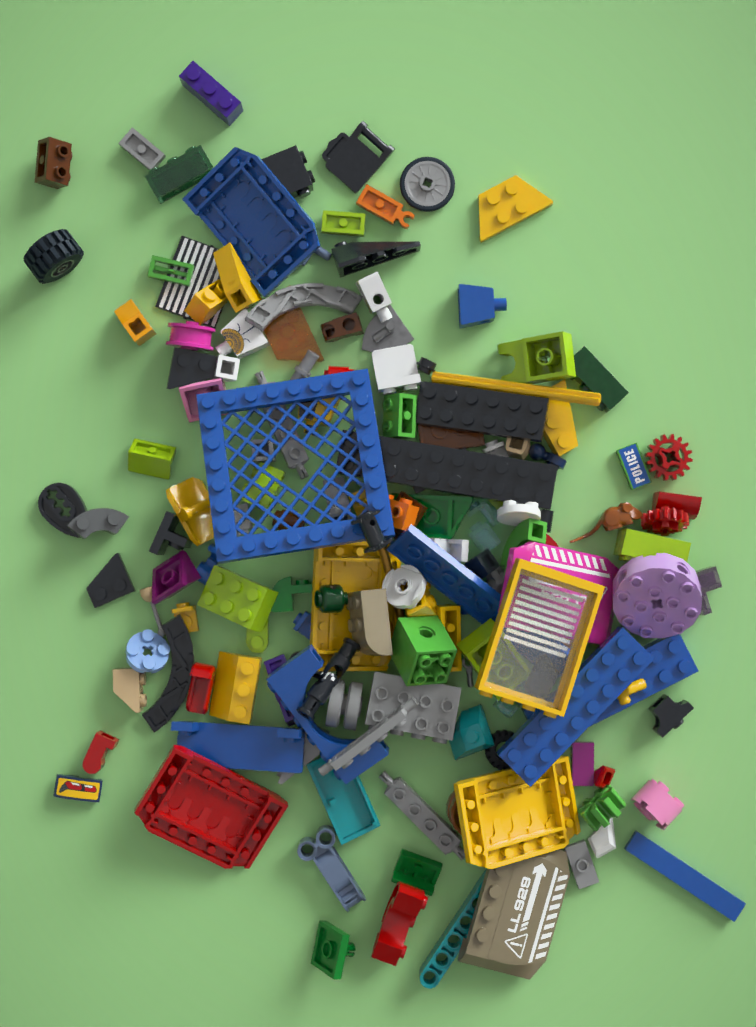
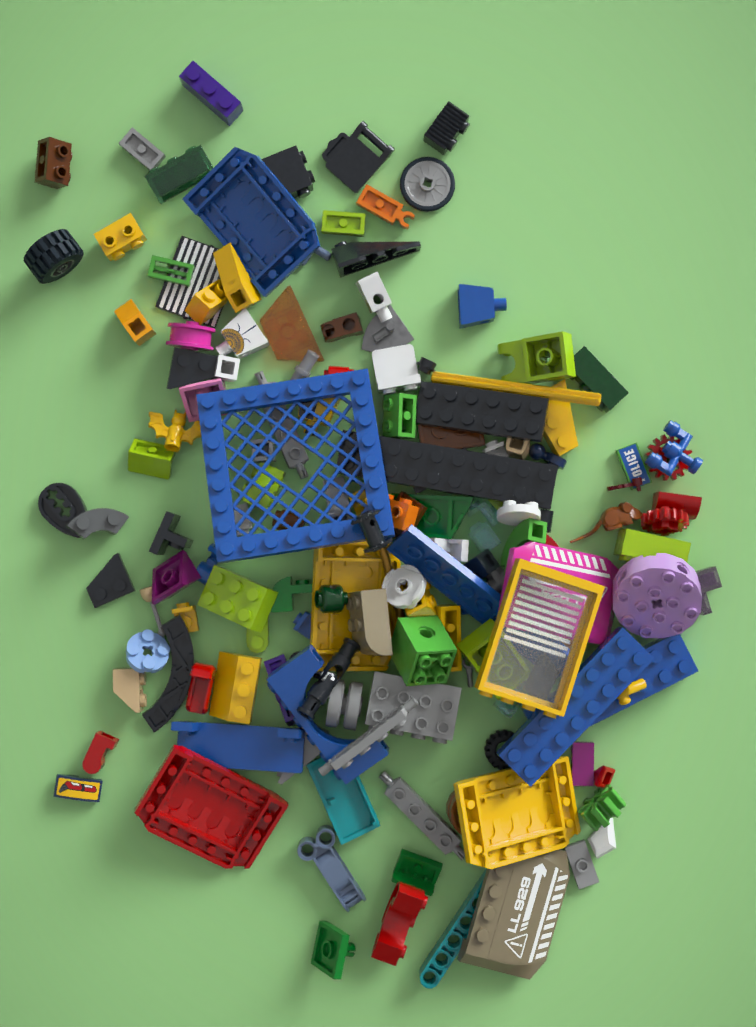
yellow shield [166,477,214,546] -> none
light grey tile [245,283,362,331] -> none
teal slope [449,704,495,760] -> none
yellow wing [478,175,553,243] -> none
blue tile [624,830,746,922] -> none
bright pink brick [631,779,684,830] -> none
black brick [648,694,694,738] -> none
none -> yellow brick [93,213,147,261]
none -> yellow animal [148,409,201,453]
none -> black brick [423,101,470,155]
none -> dark red piece [607,477,643,491]
none -> blue piece [645,420,703,477]

